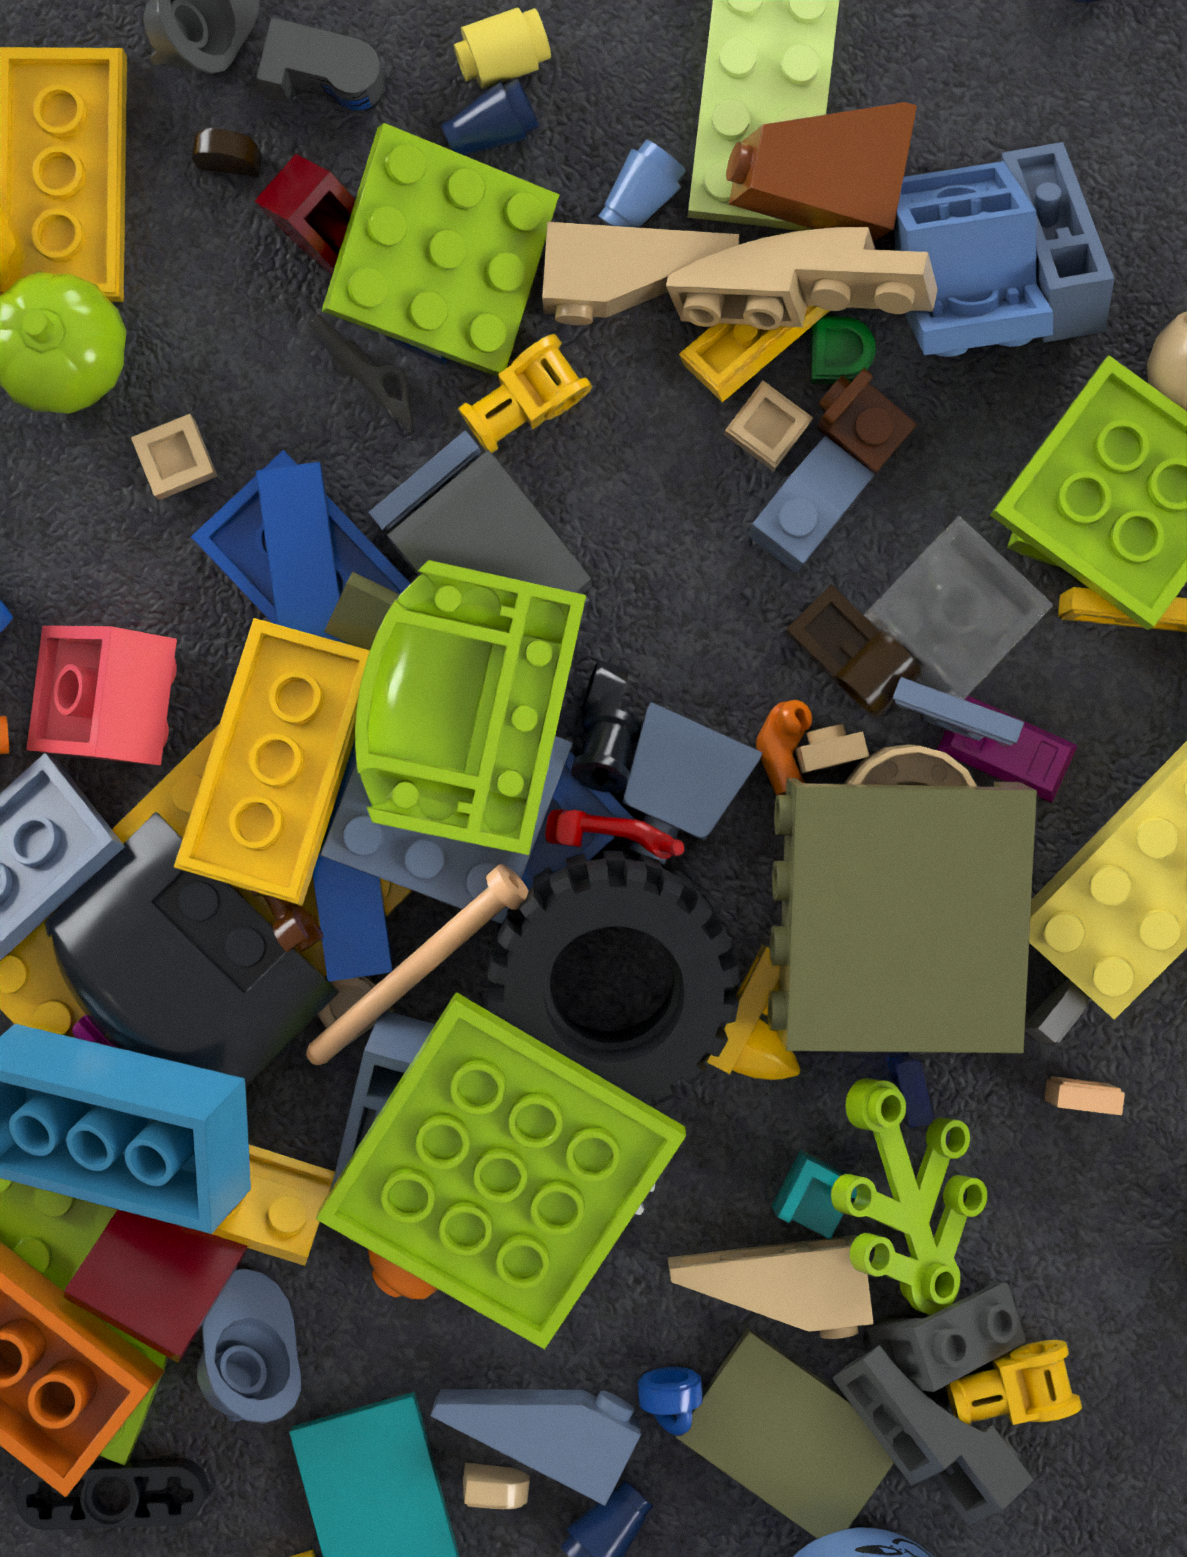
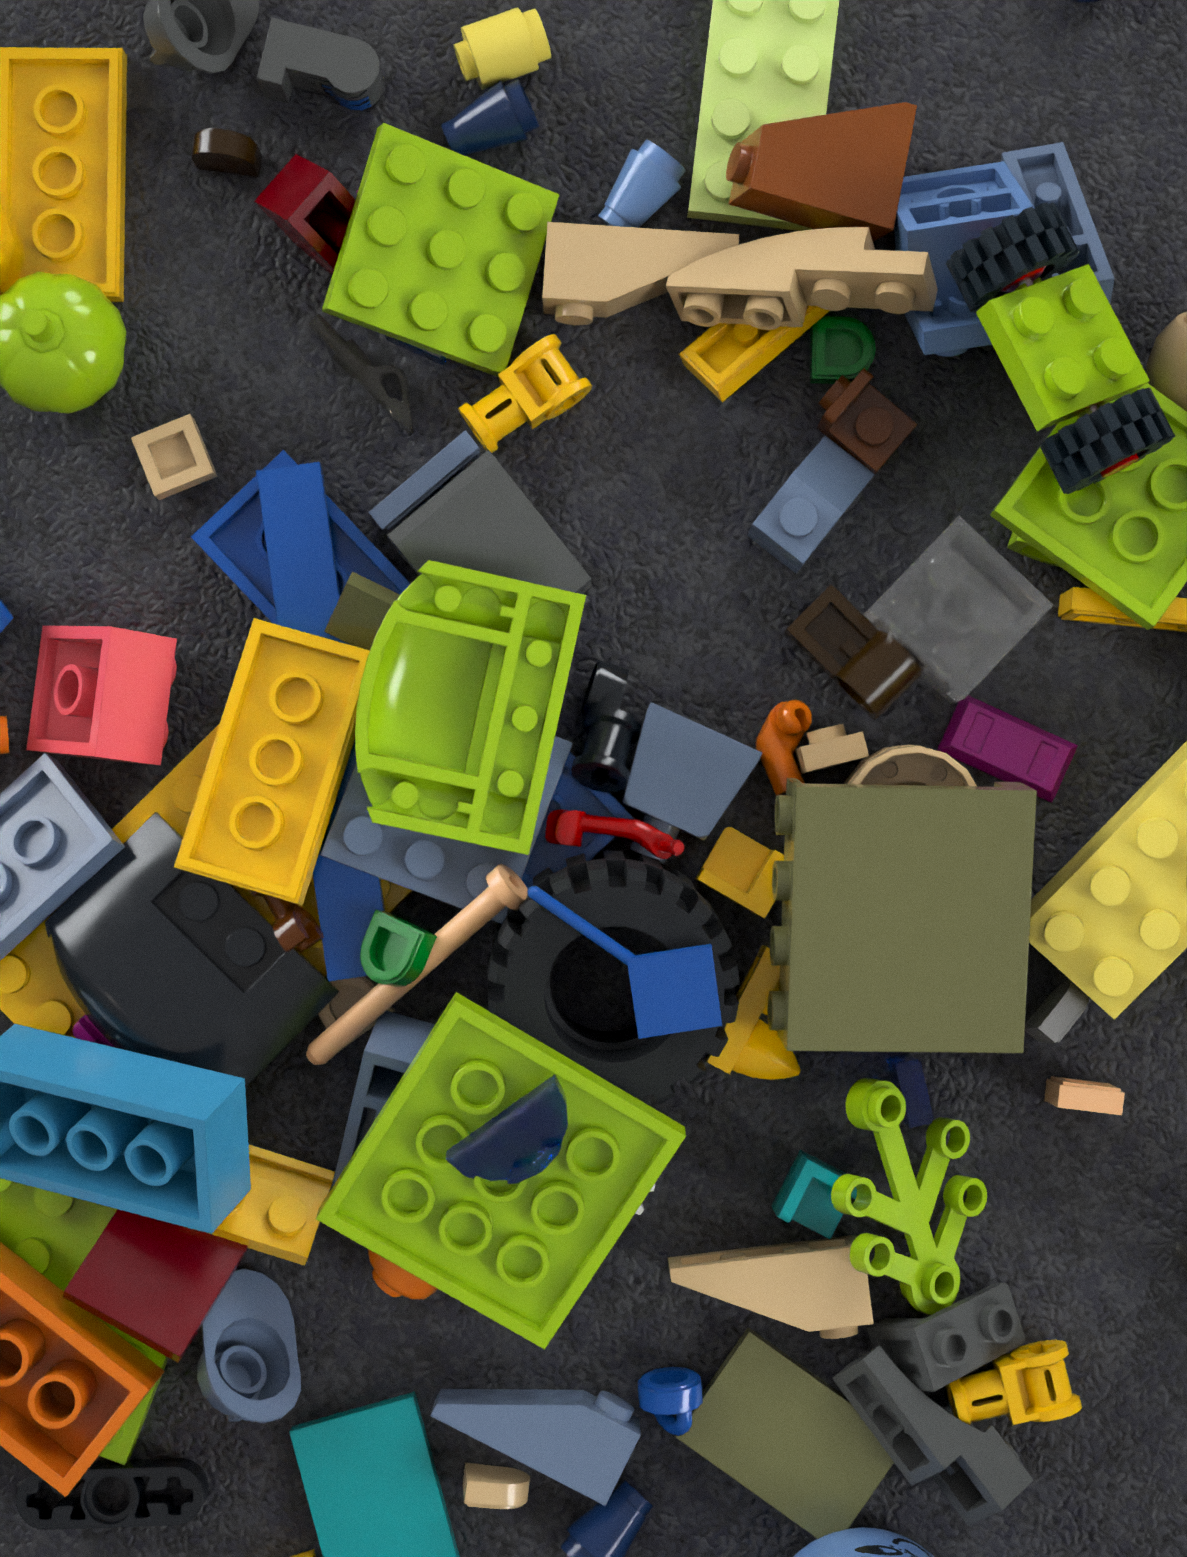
tan tile [724,381,813,472] -> none
sand blue tile [893,677,1024,747] -> none
none -> green tile [360,909,437,987]
none -> clear blue tile [445,1074,568,1184]
none -> blue piece [527,886,723,1039]
none -> yellow panel [695,827,784,919]
none -> plate [946,202,1175,494]

